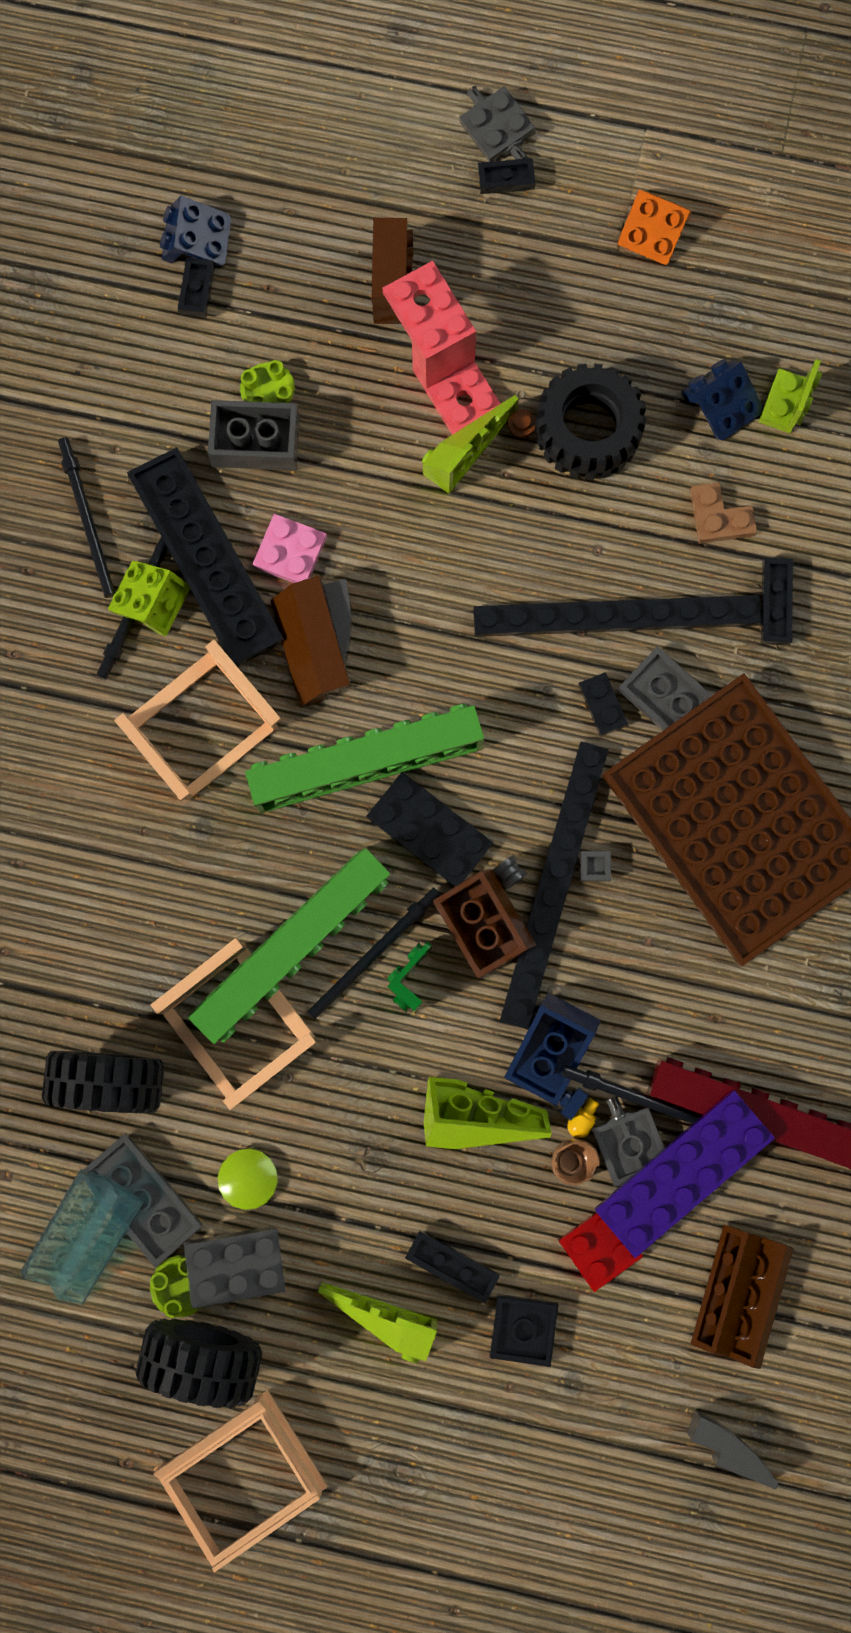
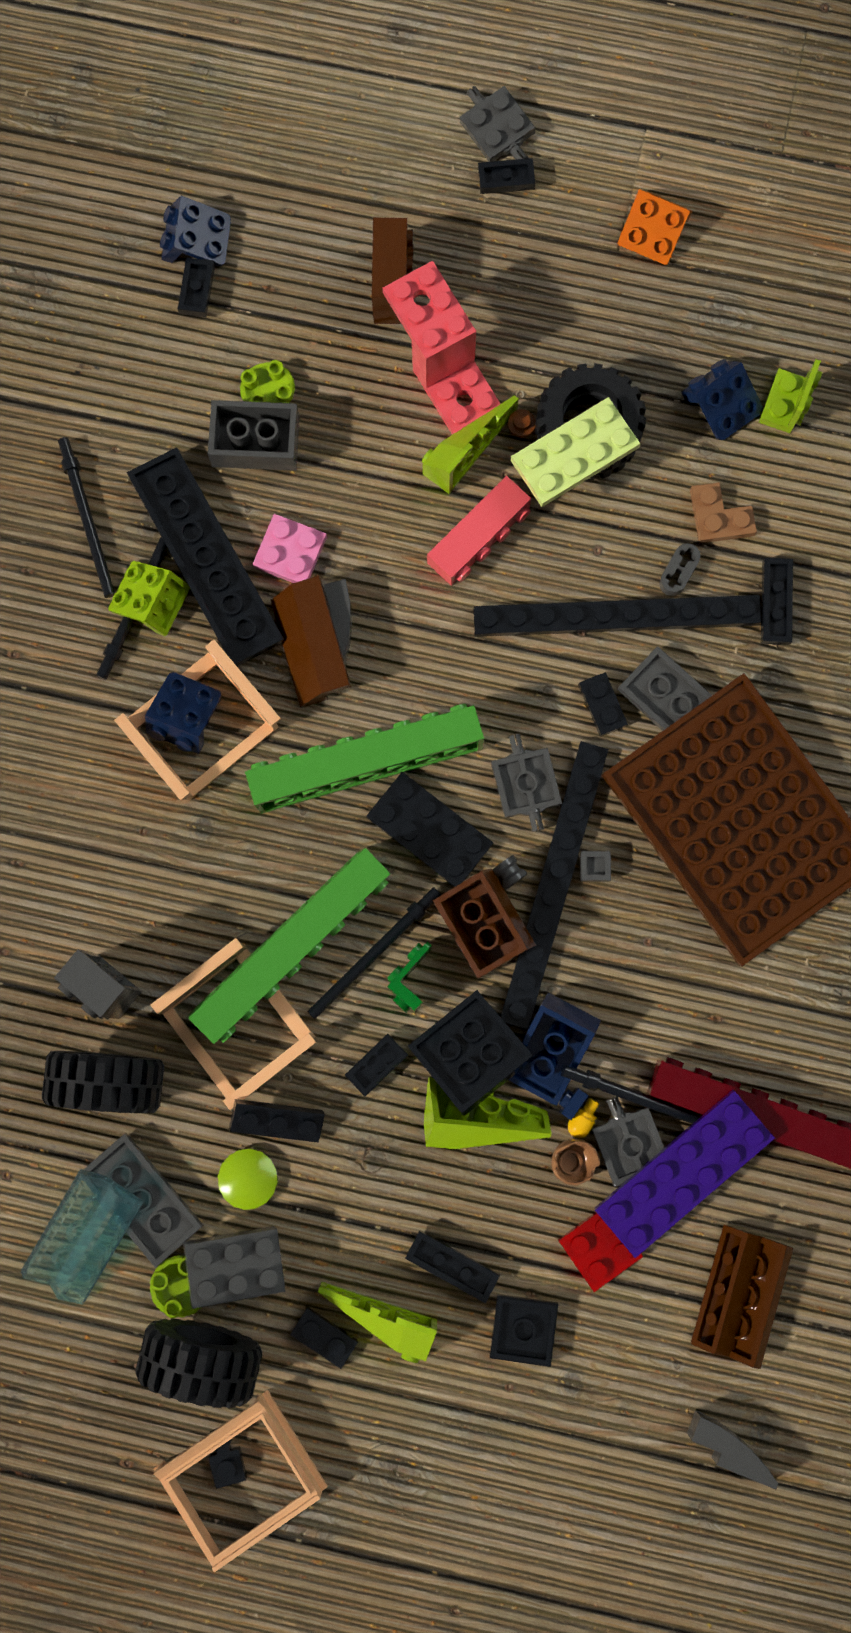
none -> dark grey brick [54,949,143,1019]
none -> dark blue bracket [145,672,221,754]
none -> black plate [208,1430,247,1489]
none -> black plate [229,1099,325,1143]
none -> black plate [290,1307,358,1369]
none -> black plate [345,1034,408,1097]
none -> black plate [408,990,534,1116]
none -> coral brick [427,476,531,586]
none -> dark grey plate [491,734,562,832]
none -> yellowish green plate [510,397,640,507]
none -> dark grey beam [659,543,700,596]

